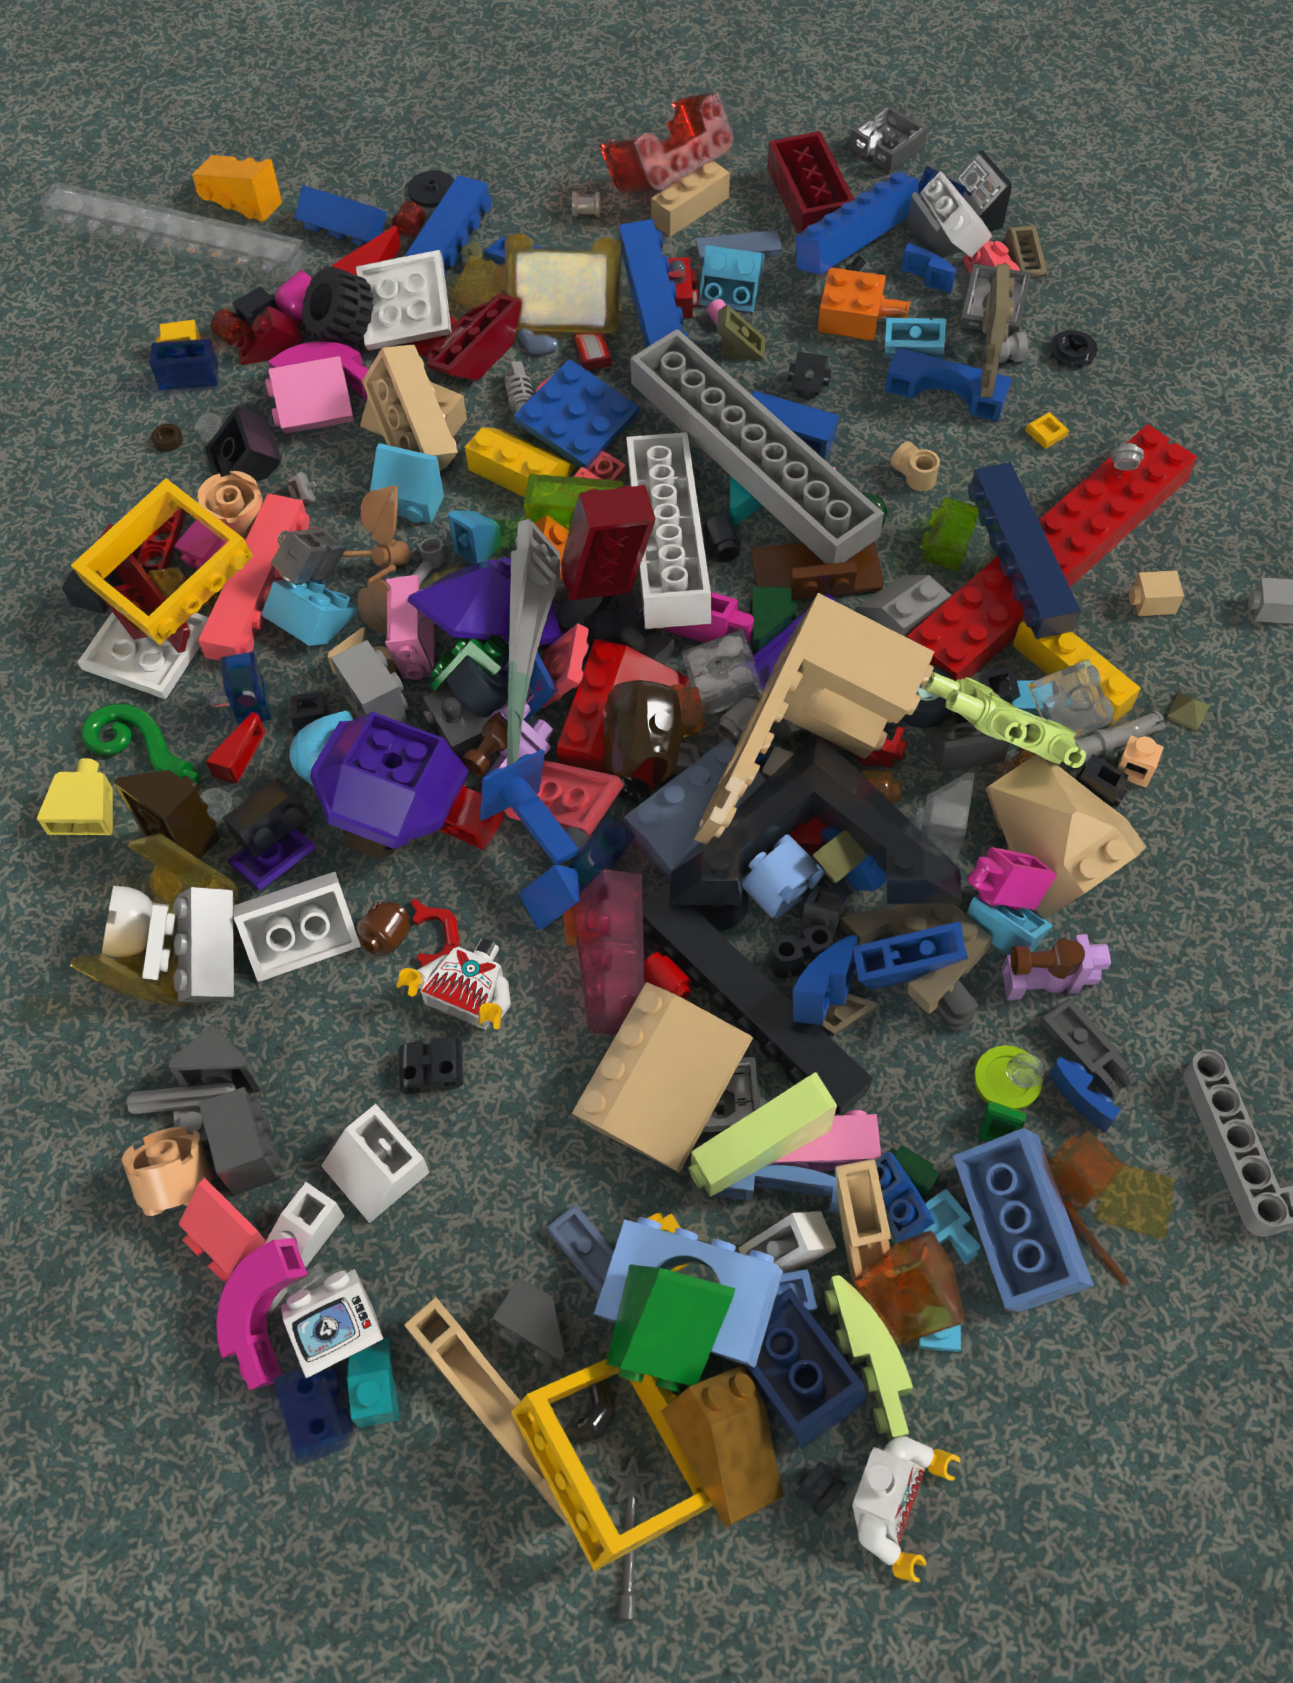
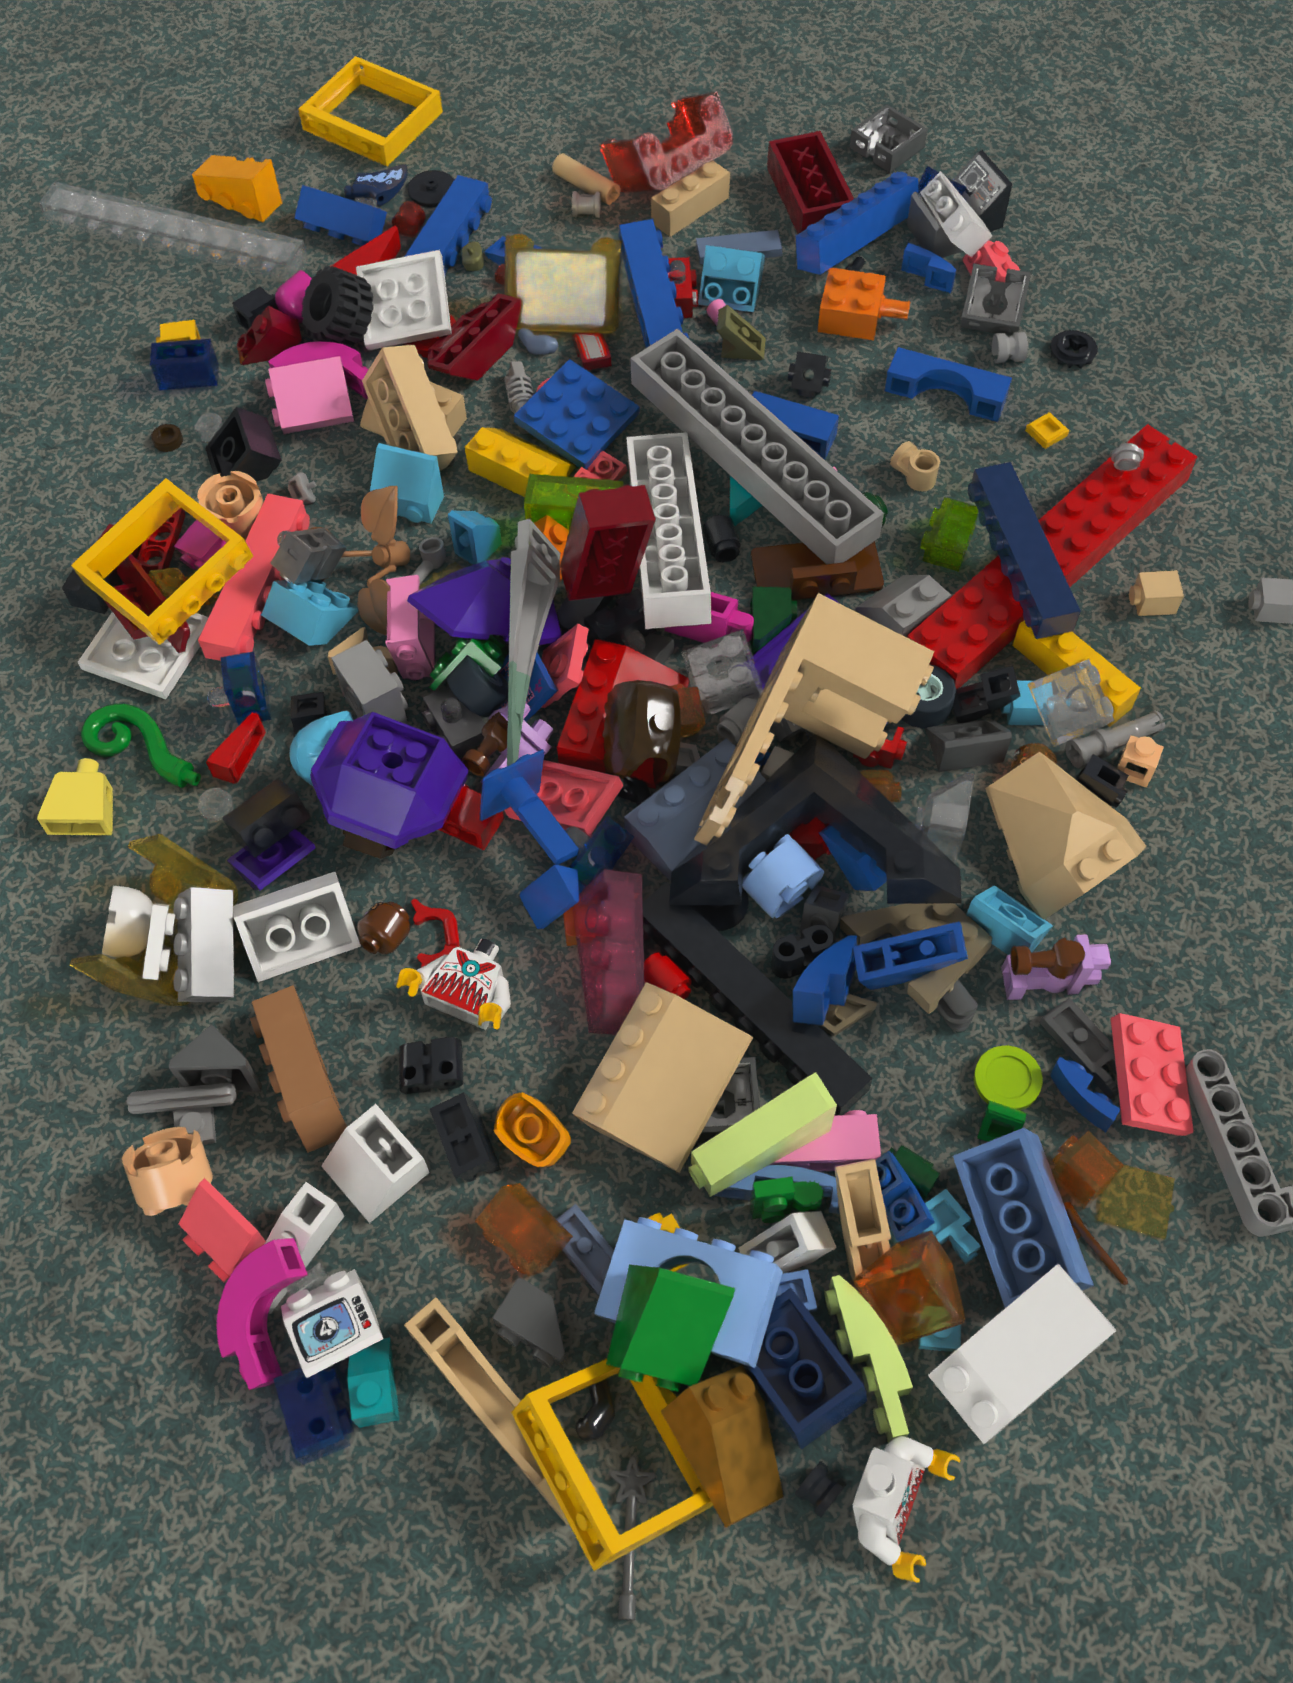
dark brown slope [113,770,220,868] -> none
dark grey brick [199,1087,282,1196] -> none
clear red wheel [211,308,248,346] -> none
clear yellow piece [449,255,512,310] -> none
olive slope [812,830,867,884] -> none
medium azure brick [885,318,946,359] -> none
yellowish green pin [923,672,1086,768] -> none
dark pink brick [966,847,1057,910] -> none
dark tan wing [980,264,1015,398] -> none
dark tan slope [1004,225,1048,278] -> none
clear plate [1006,1053,1045,1088] -> none
olive slope [1166,692,1210,732] -> none
none -> medium nougat wedge [250,985,347,1153]
none -> yellow window [298,56,443,166]
none -> dark blue arm [344,164,408,206]
none -> black hinge [430,1092,501,1182]
none -> clear orange brick [475,1183,573,1277]
none -> light orange piece [493,1092,571,1167]
none -> tan piece [552,153,620,205]
none -> green hinge [750,1176,824,1223]
none -> white slope [928,1264,1117,1444]
none -> coral plate [1111,1013,1194,1136]

